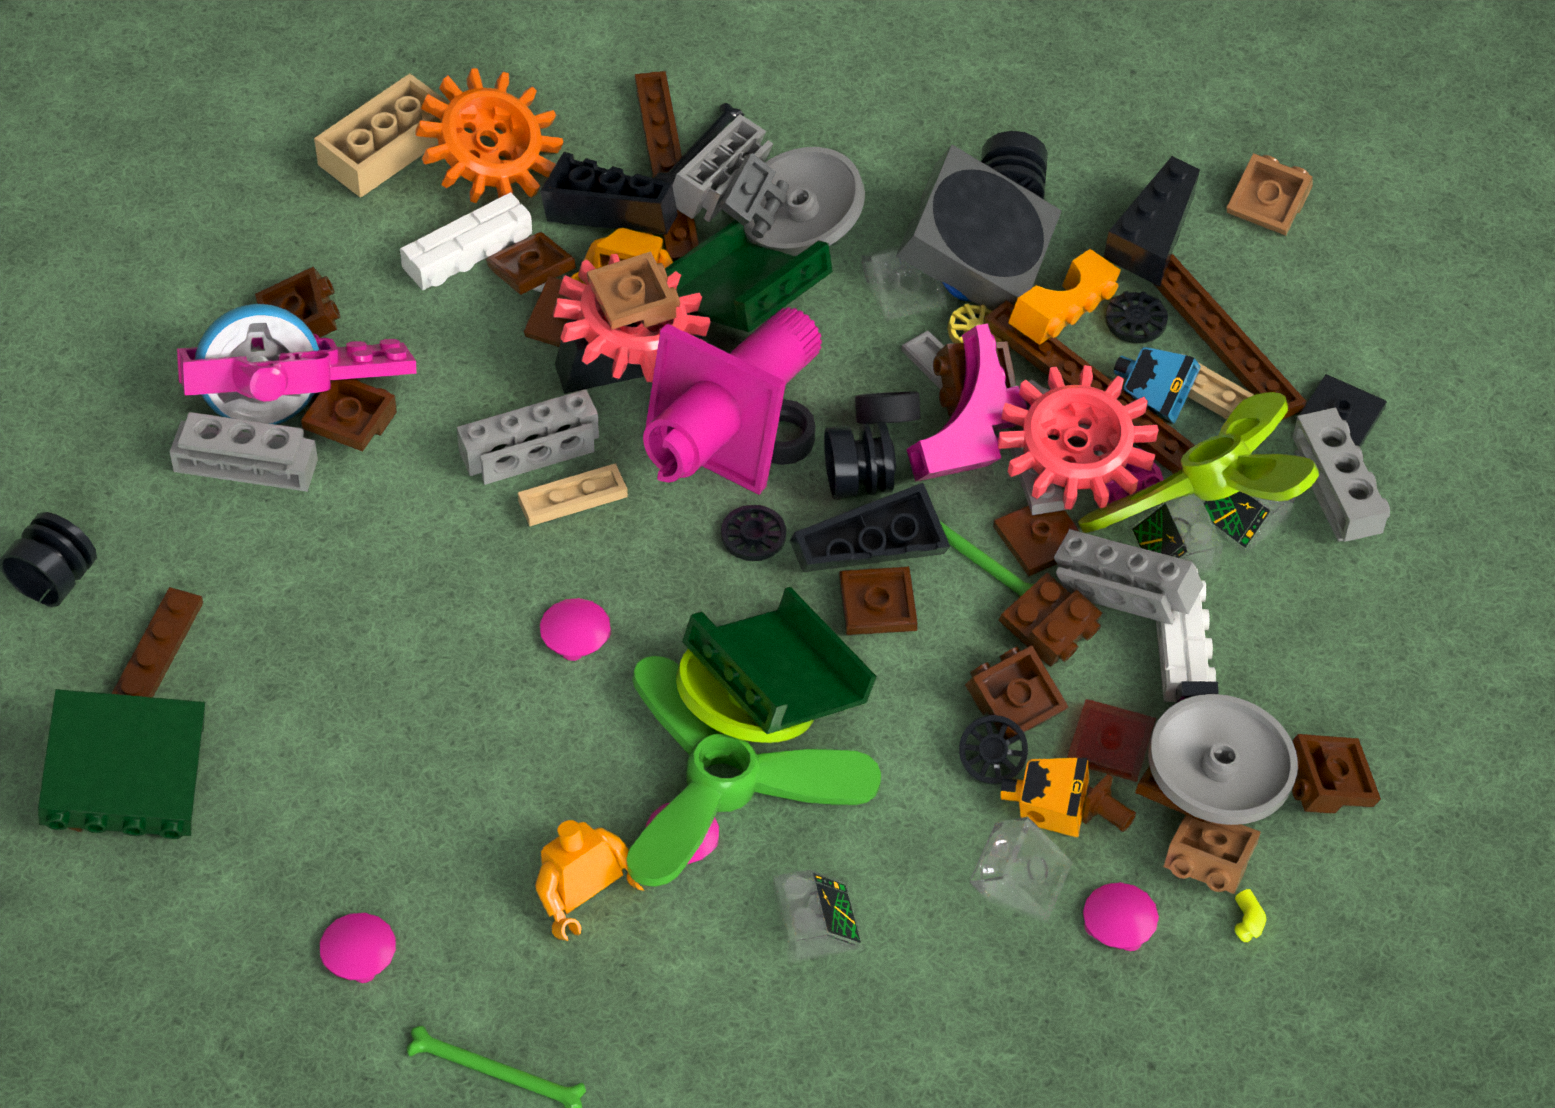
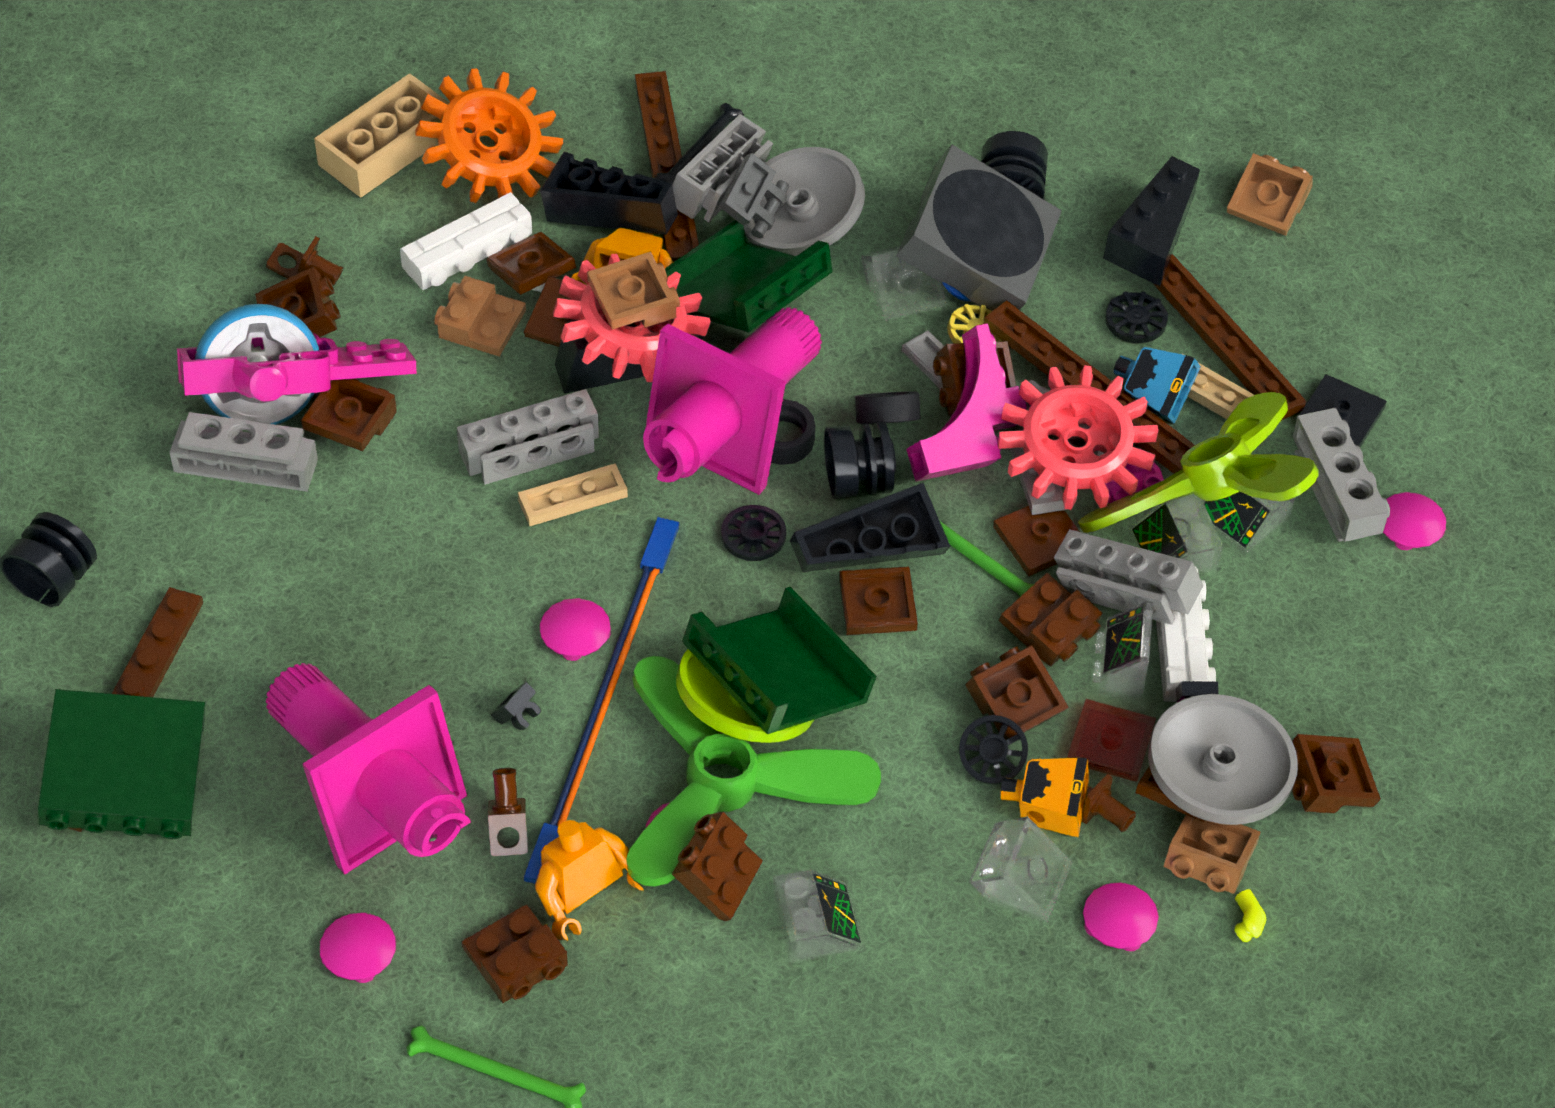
light orange arch [1008,249,1121,345] -> none
none -> reddish brown bracket [266,236,343,286]
none -> dark pink piece [266,663,471,875]
none -> medium nougat plate [435,276,526,357]
none -> reddish brown plate [462,904,568,1003]
none -> bracket [488,768,528,856]
none -> black tile [491,682,541,730]
none -> piece [524,517,679,884]
none -> reddish brown plate [672,812,763,921]
none -> slope [1092,601,1153,701]
none -> dark pink dish [1383,492,1446,550]

